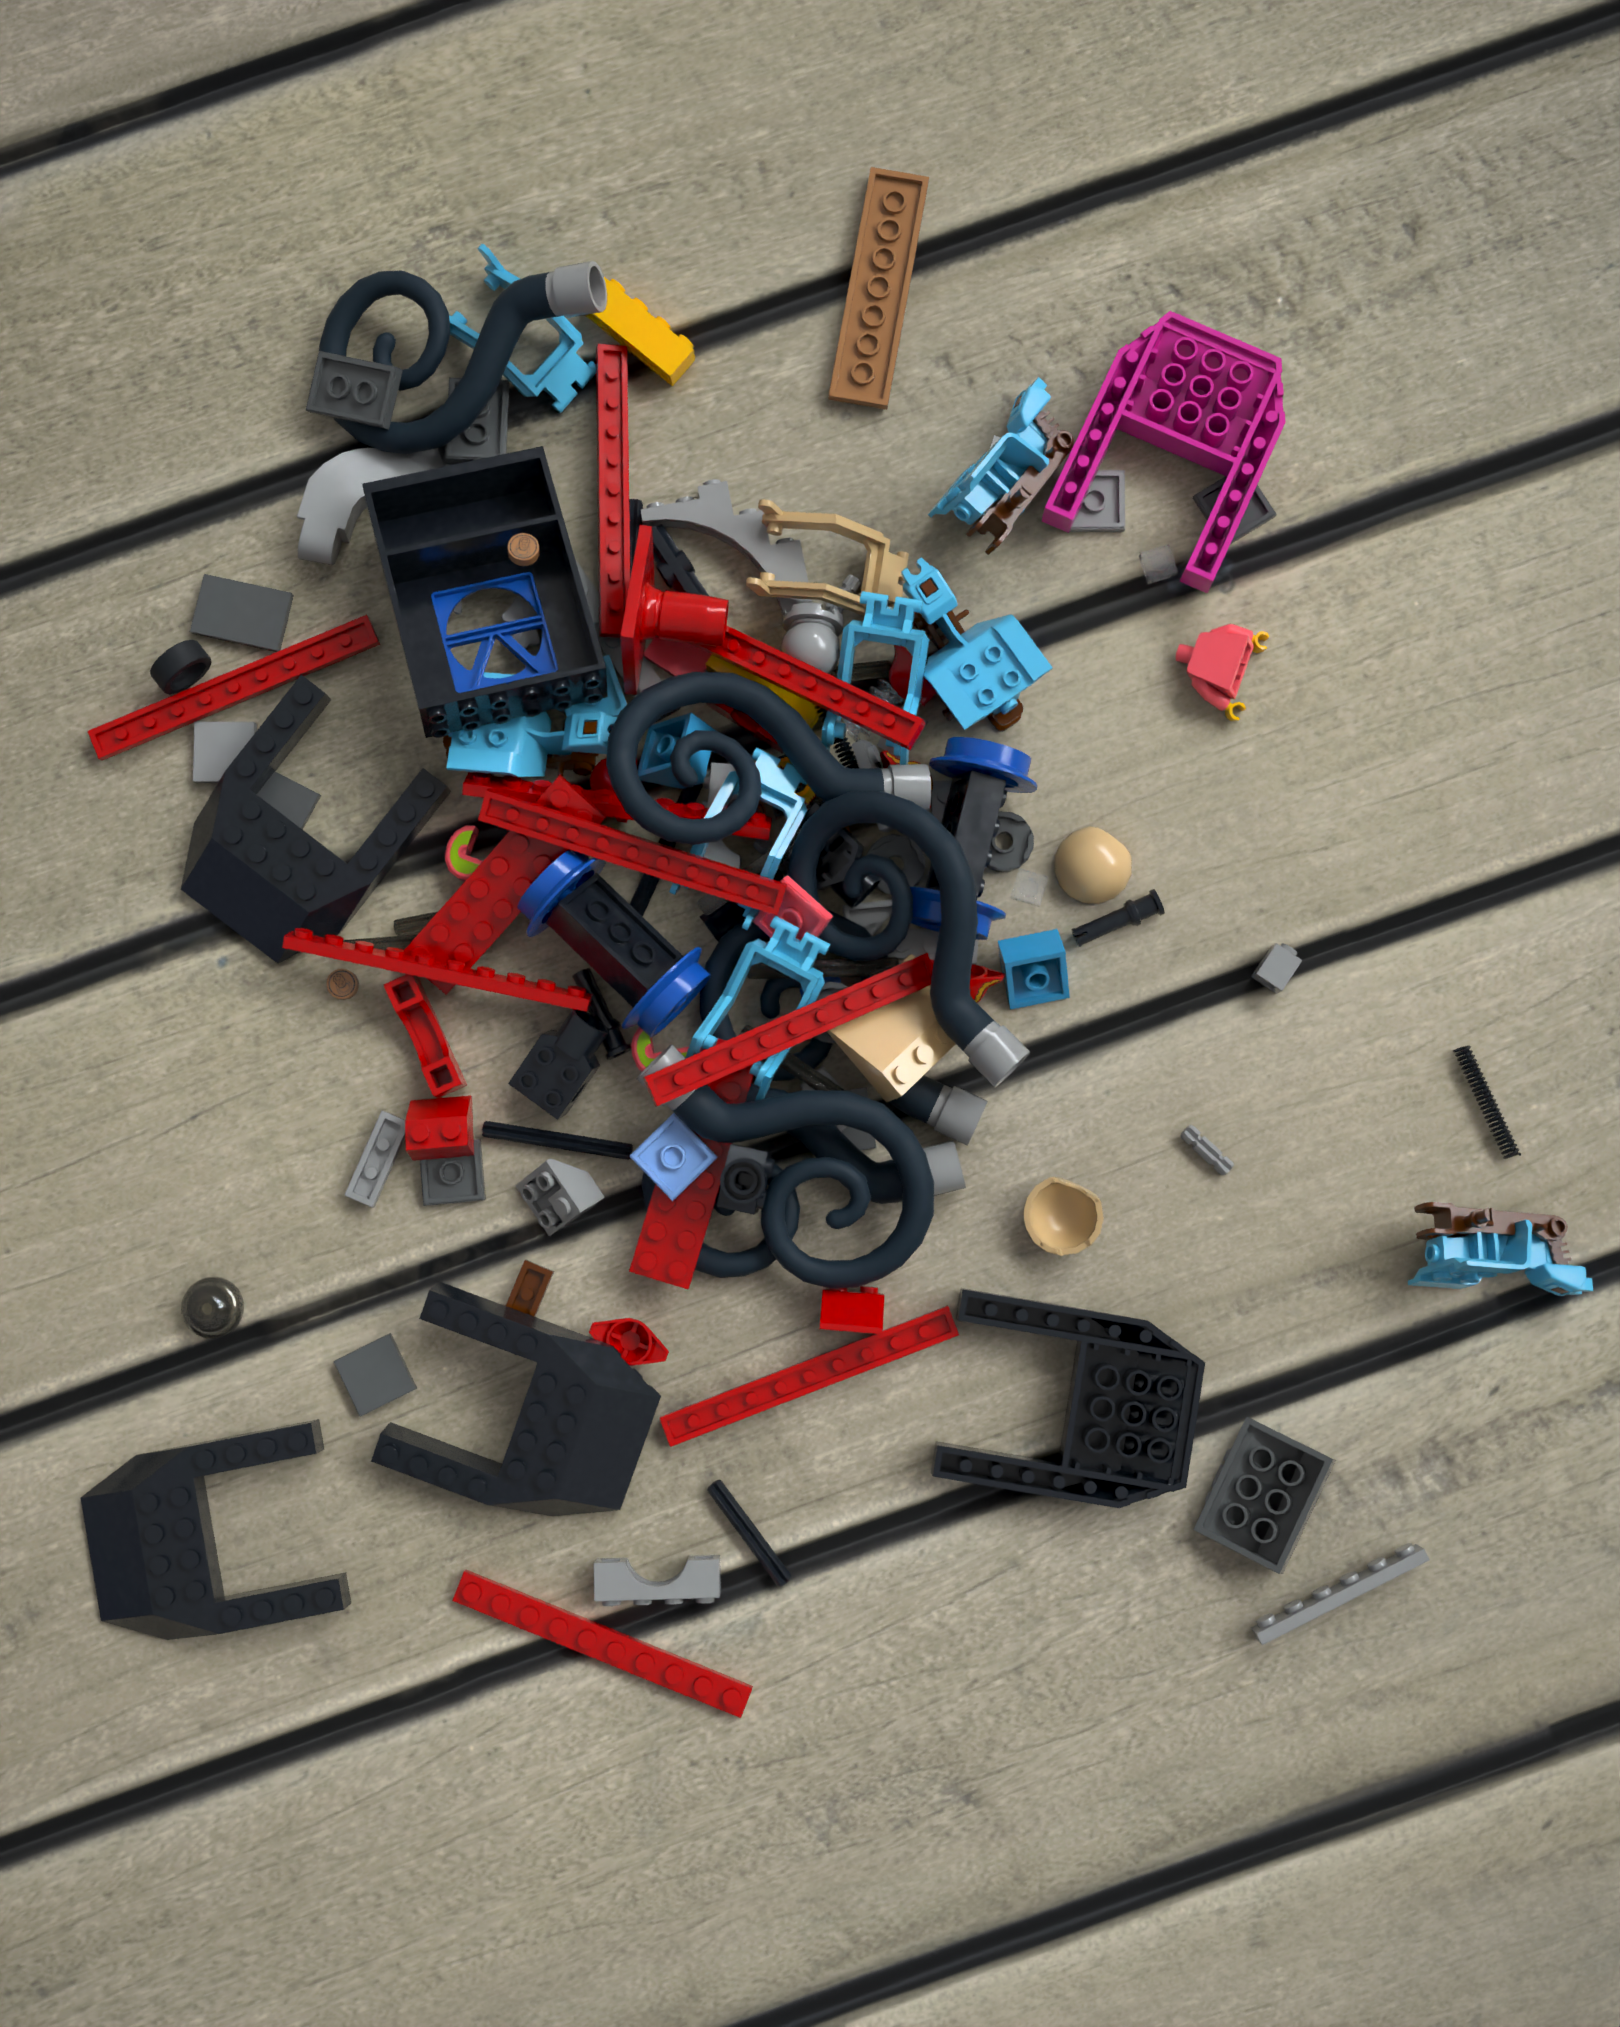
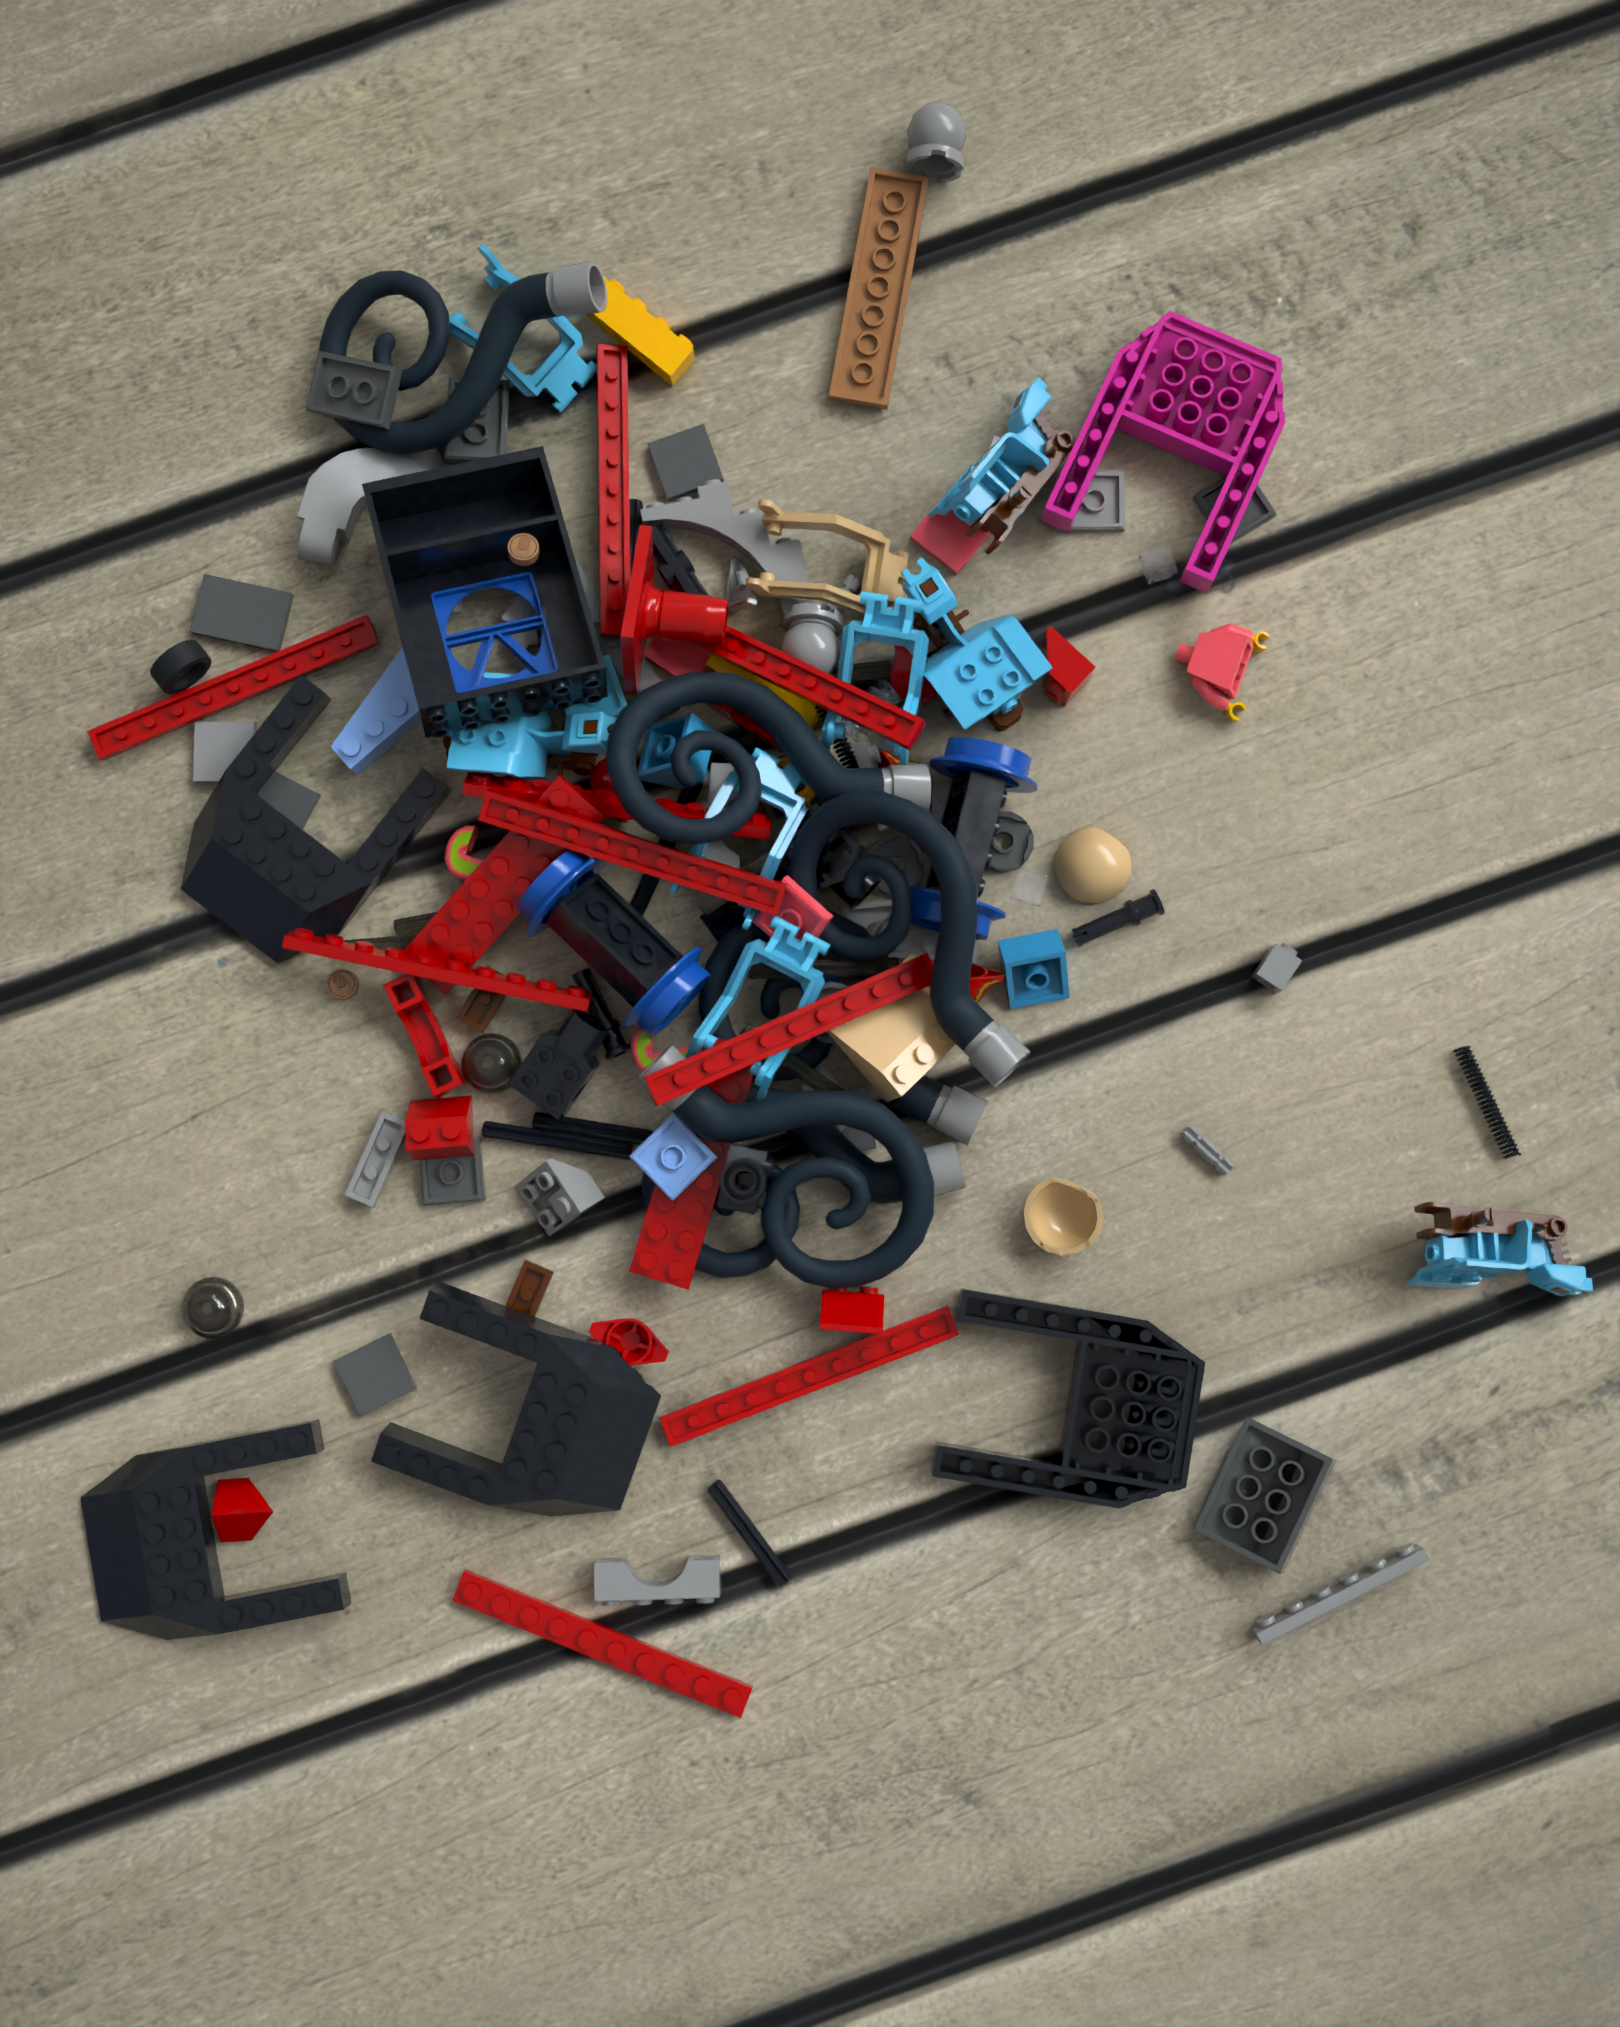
none -> red slope [211,1477,274,1543]
none -> light blue wedge [331,647,421,776]
none -> reddish brown plate [456,965,507,1034]
none -> clear smoke piece [461,1033,522,1094]
none -> black axle [532,1112,653,1145]
none -> dark grey tile [647,424,724,502]
none -> light grey tile [724,557,757,614]
none -> light grey tile [905,102,966,183]
none -> coral tile [910,491,991,576]
none -> red slope [1041,626,1096,707]

